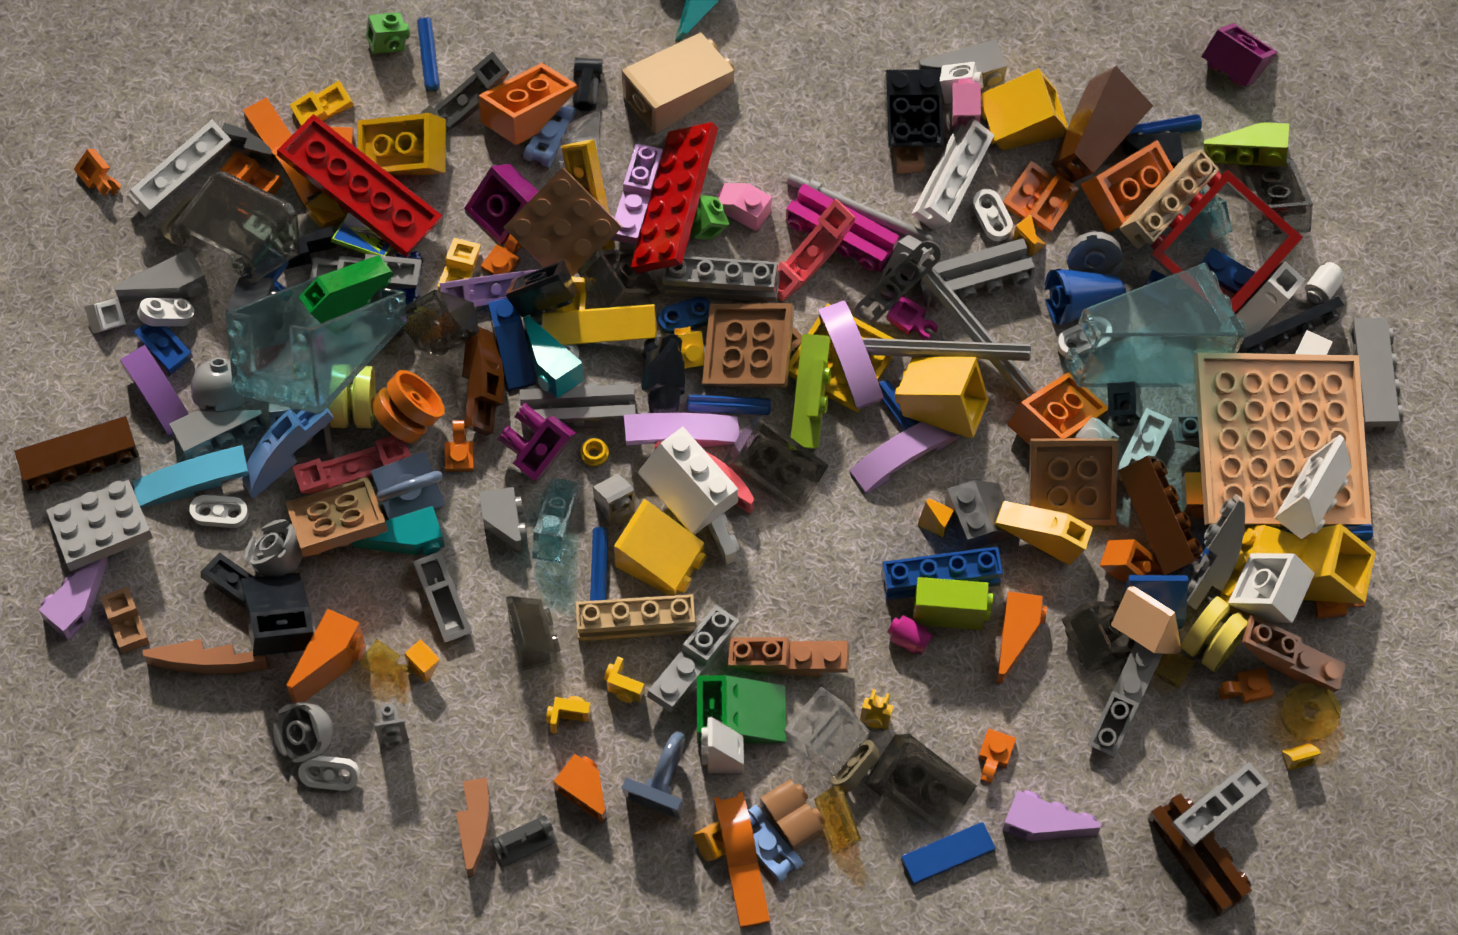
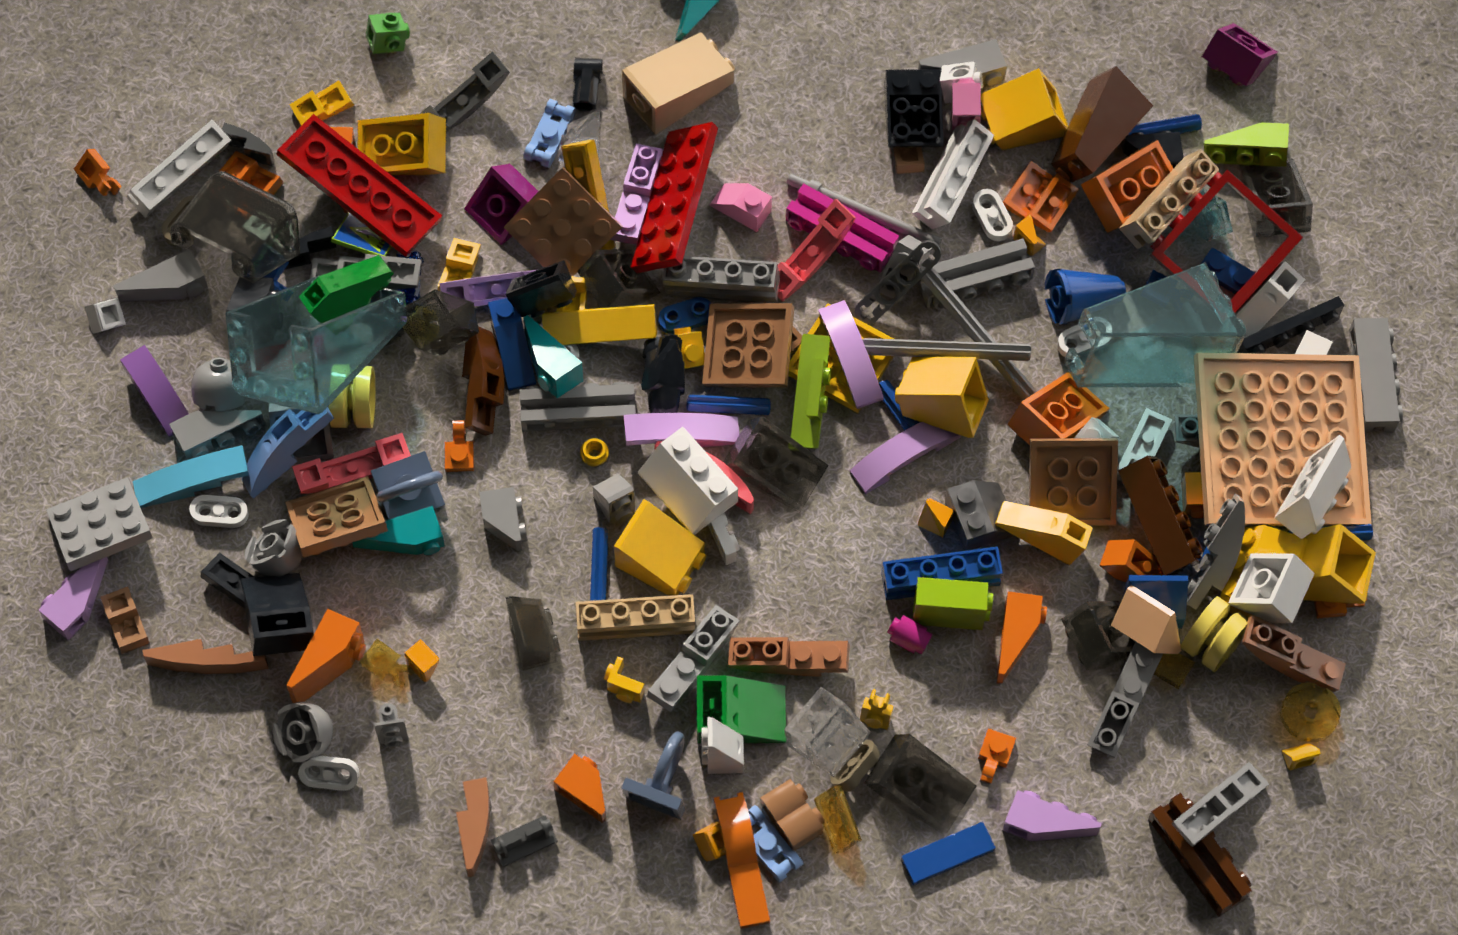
reddish brown brick [14,416,139,491] -> none
blue plate [134,323,193,374] -> none
white plate [137,298,194,326] -> none
orange piece [243,97,323,207] -> none
light orange slope [305,192,346,229] -> none
orange wheel [371,370,445,443] -> none
light grey slope [412,551,472,643] -> none
blue axle [417,17,440,92] -> none
orange slope [479,63,578,145] -> none
orange plate [481,234,522,275] -> none
magenta brick [497,403,576,481] -> none
clear light blue slope [532,478,580,563] -> none
yellow bracket [546,696,591,734] -> none
bright green brick [691,194,730,240] -> none
dark pink plate [886,295,938,340] -> none
light grey tile [1066,230,1123,276] -> none
black brick [1107,381,1141,426] -> none
orange plate [1218,667,1273,704] -> none
white brick [1305,262,1344,304] -> none

